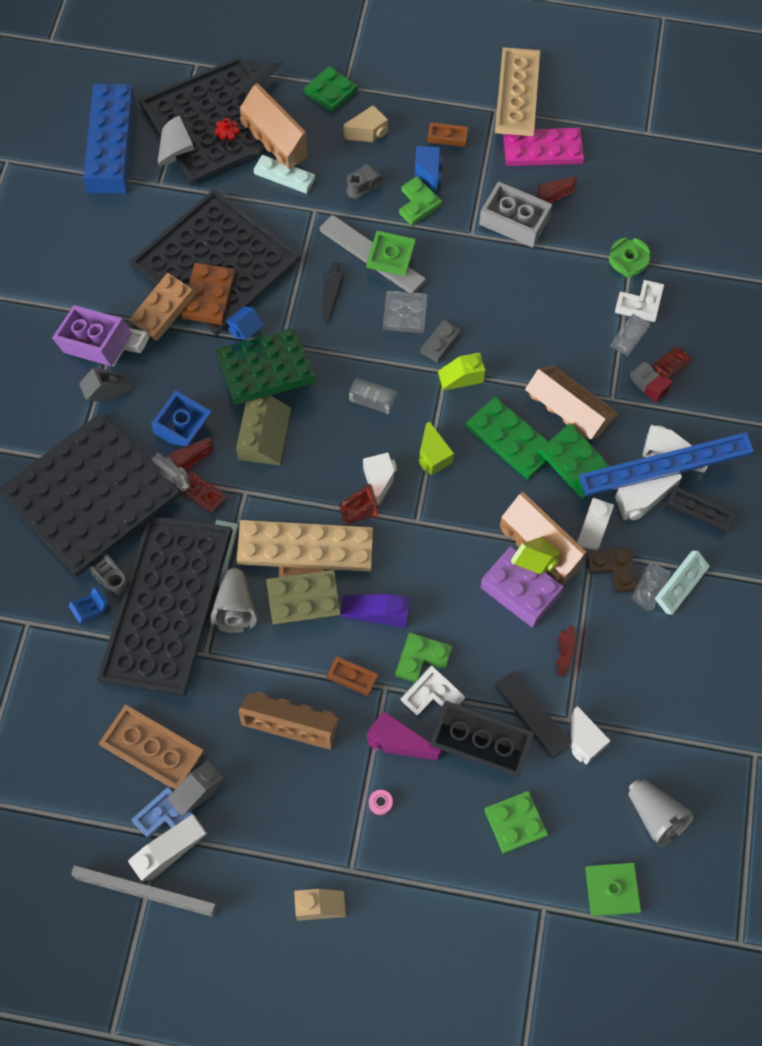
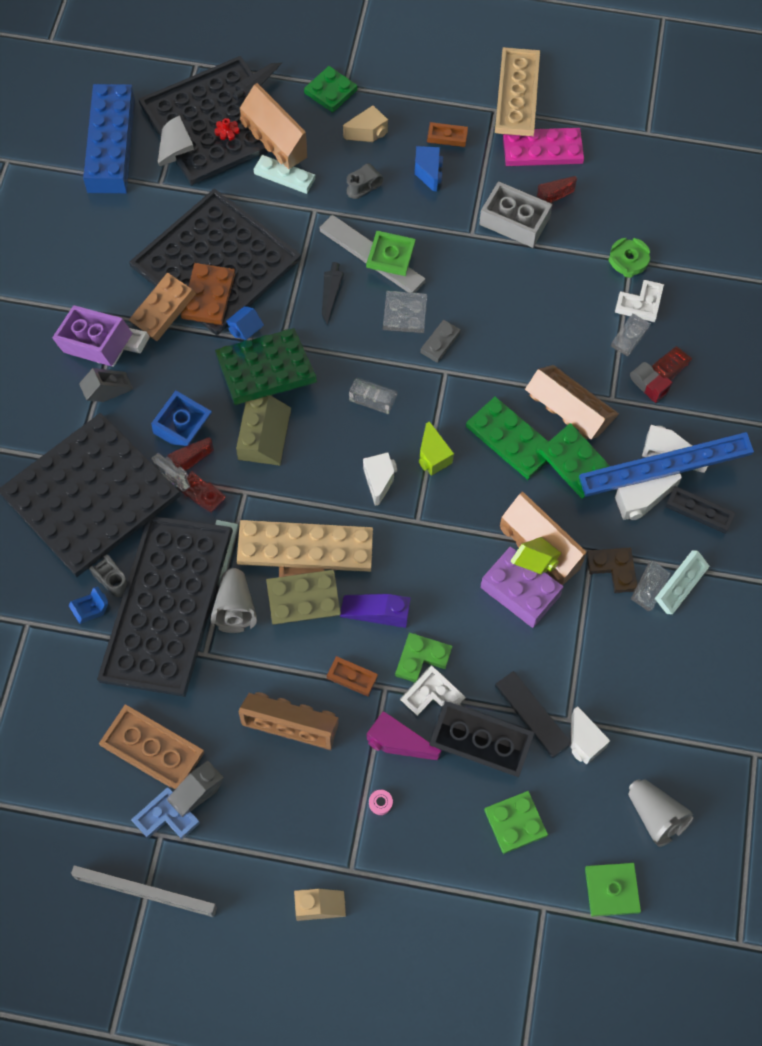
white slope [128,814,207,881] -> none
clear red slope [339,484,377,524] -> none
bright green plate [399,176,442,226] -> none
lime slope [438,353,485,391] -> none
clear red slope [555,624,575,678] -> none
white slope [577,498,614,550] -> none

